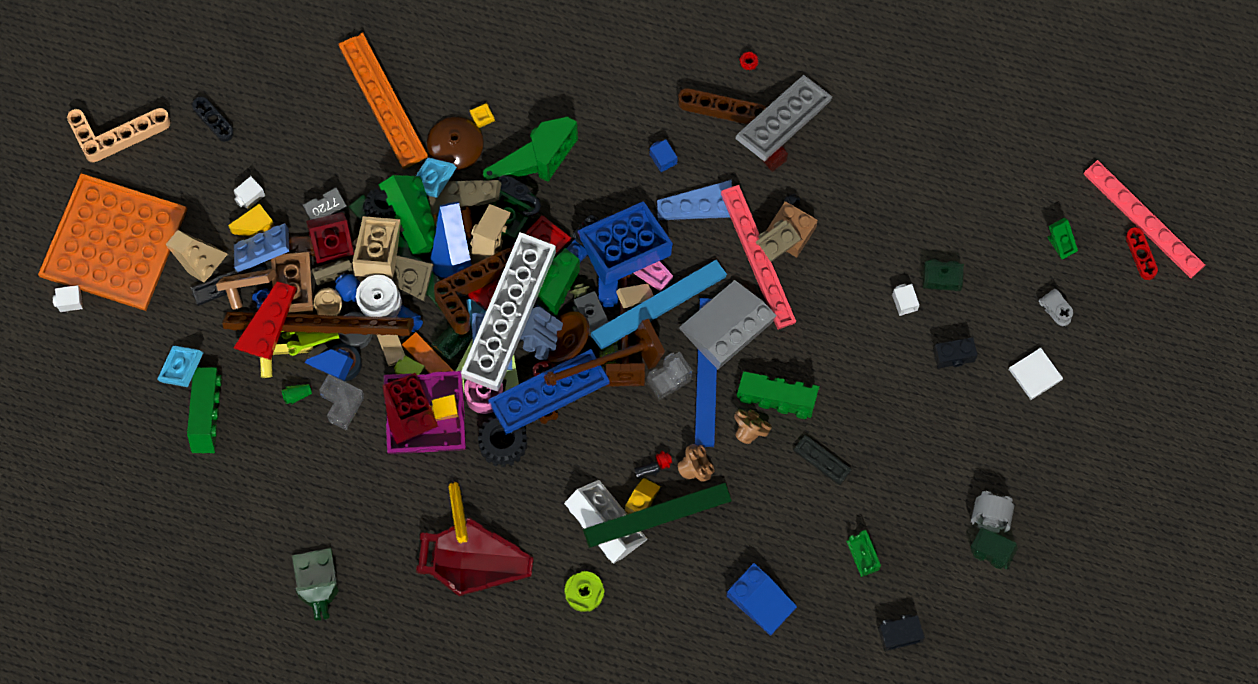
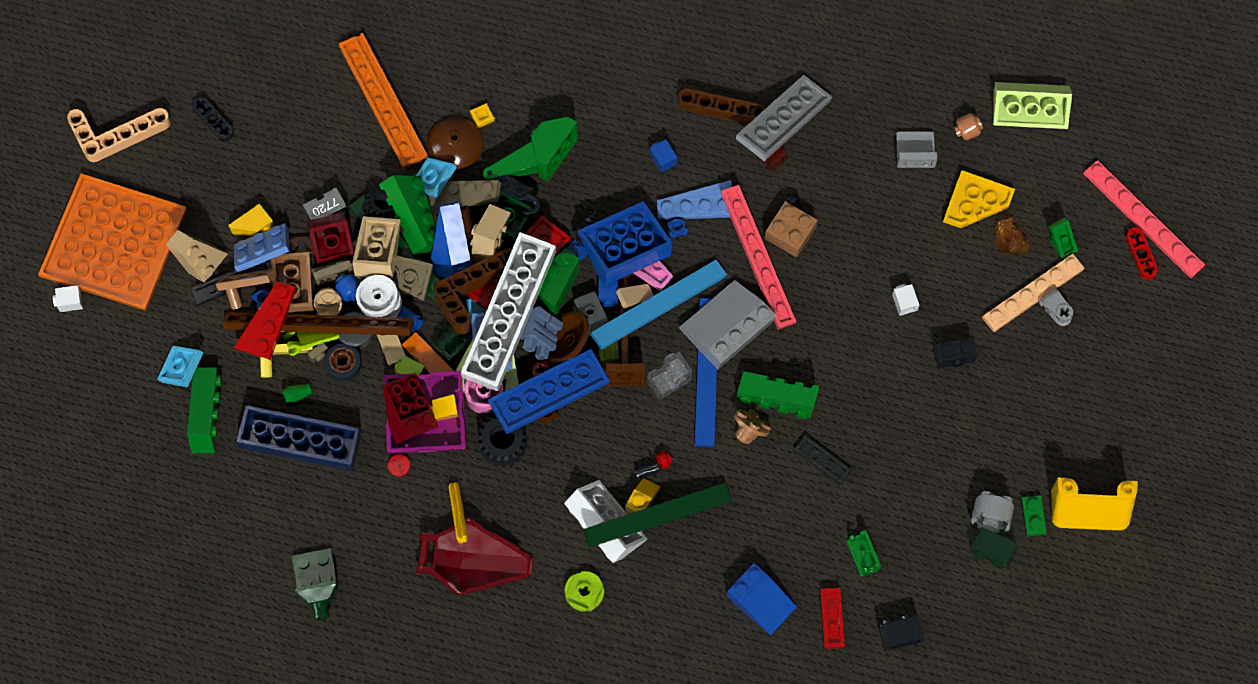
white brick [233,177,265,210] -> none
blue slope [305,349,354,381] -> none
clear brick [319,374,364,430] -> none
reddish brown tile [544,318,665,386] -> none
olive plate [570,283,589,298] -> none
medium nougat plate [678,444,715,482] -> none
red plate [740,52,758,70] -> none
dark tan bracket [756,219,803,261] -> none
clear green brick [923,259,964,291] -> none
white tile [1009,348,1063,400] -> none
none -> dark blue brick [236,405,362,471]
none -> red piece [388,454,410,477]
none -> blue plate [667,218,688,238]
none -> red plate [820,588,845,649]
none -> light grey bracket [896,132,937,168]
none -> yellow plate [943,170,1015,228]
none -> nougat head [954,113,983,141]
none -> light nougat plate [982,254,1084,332]
none -> yellowish green slope [993,82,1072,129]
none -> clear orange hair [995,217,1030,255]
none -> green plate [1021,496,1046,536]
none -> yellow windscreen [1051,478,1137,531]

